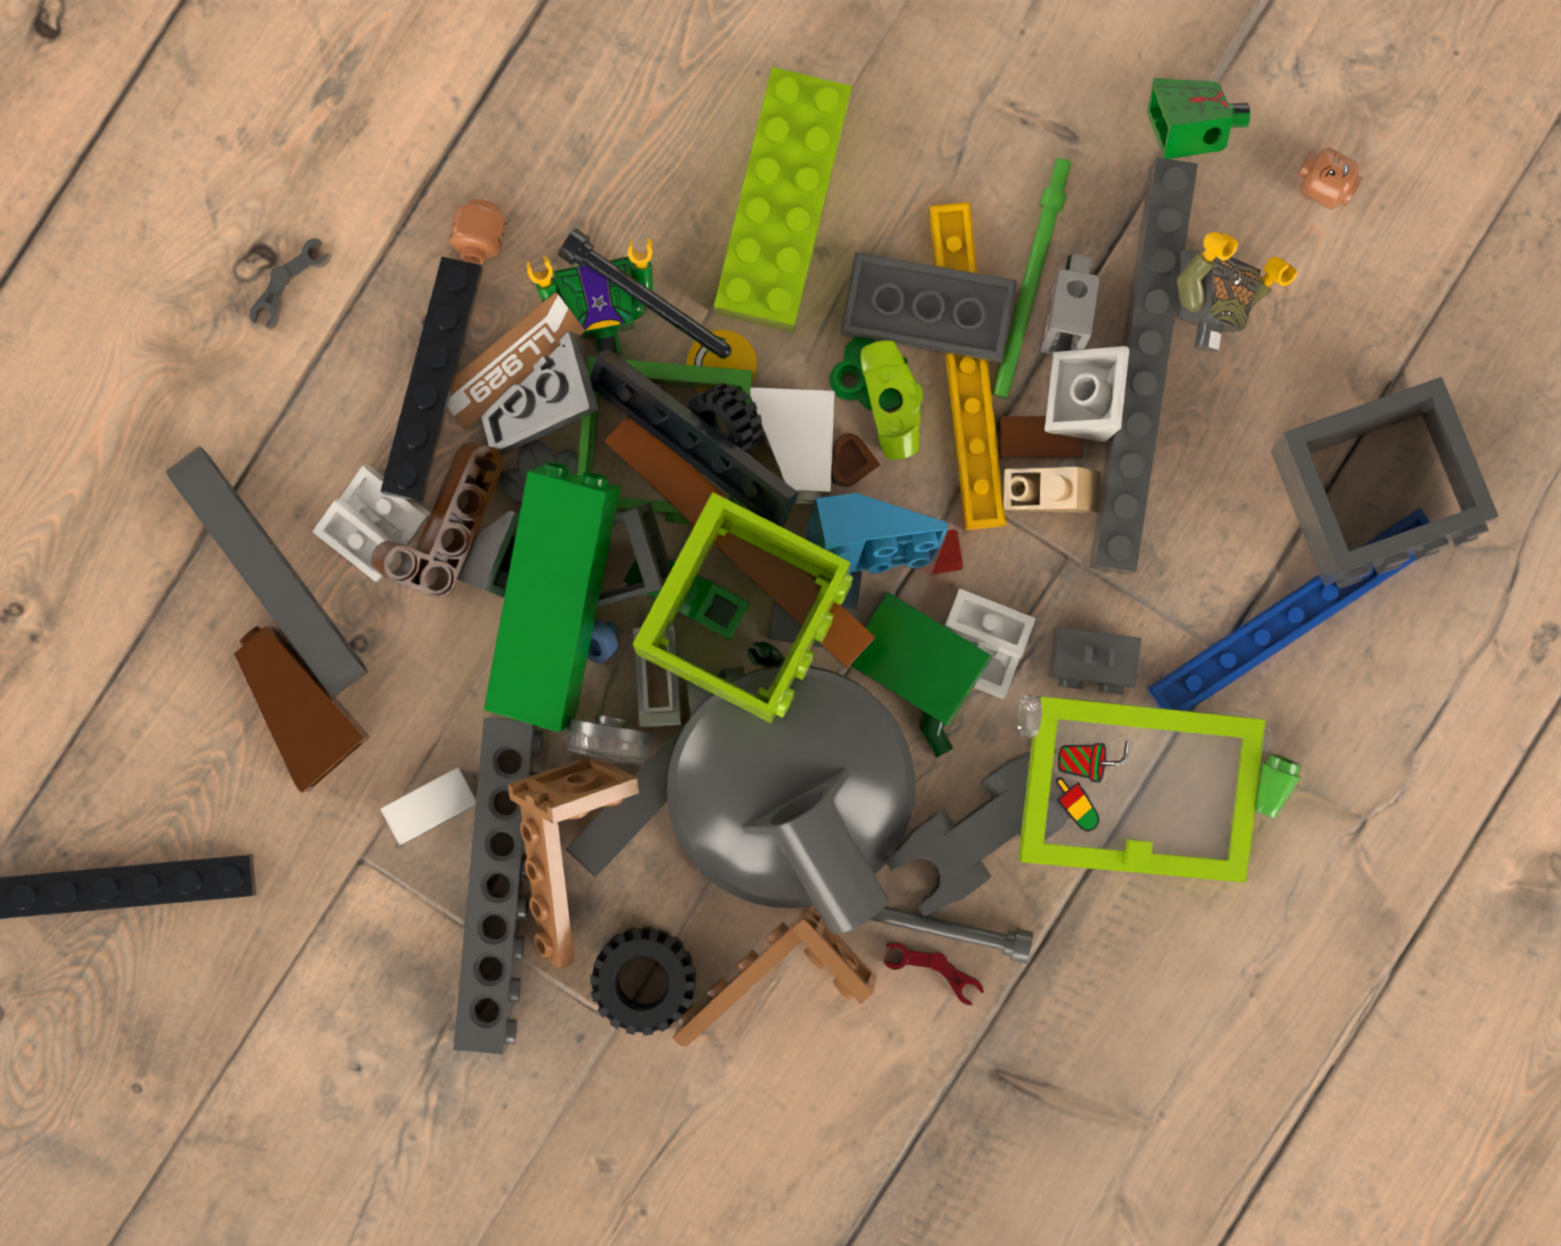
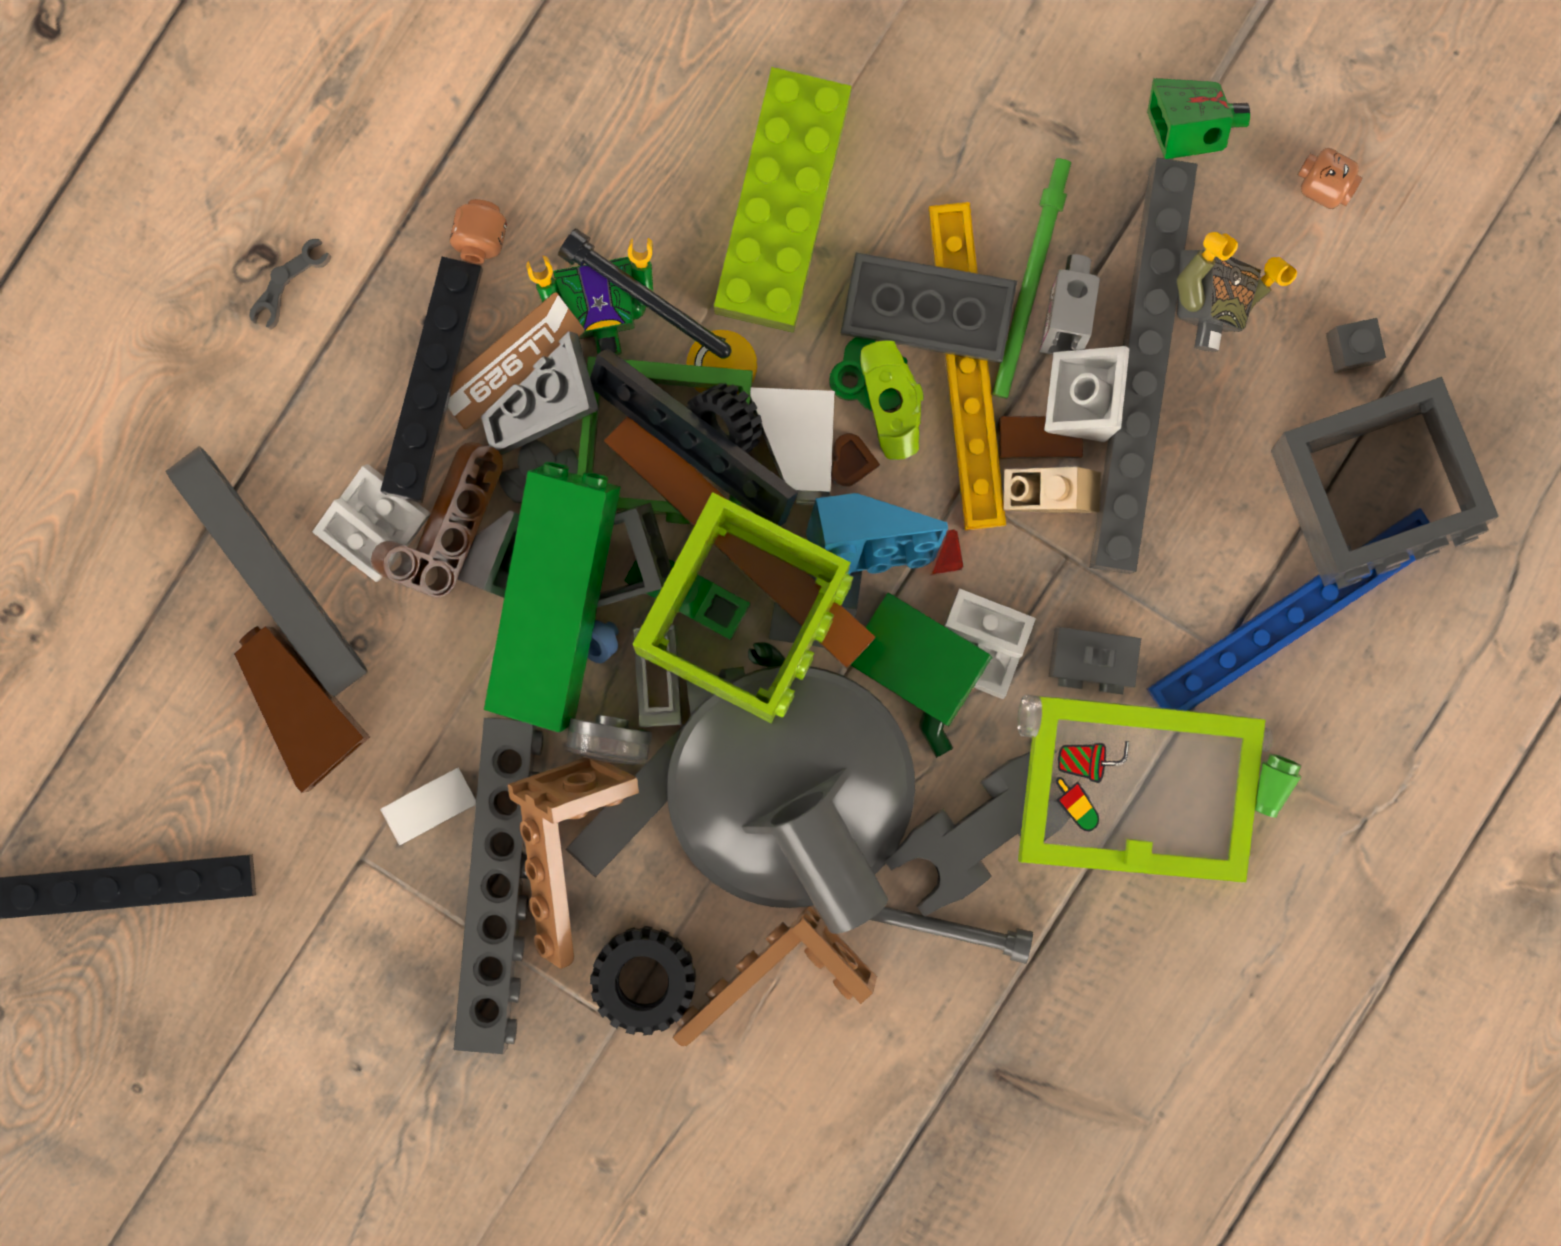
dark red piece [884,941,984,1006] -> none
none -> dark grey brick [1326,318,1386,373]

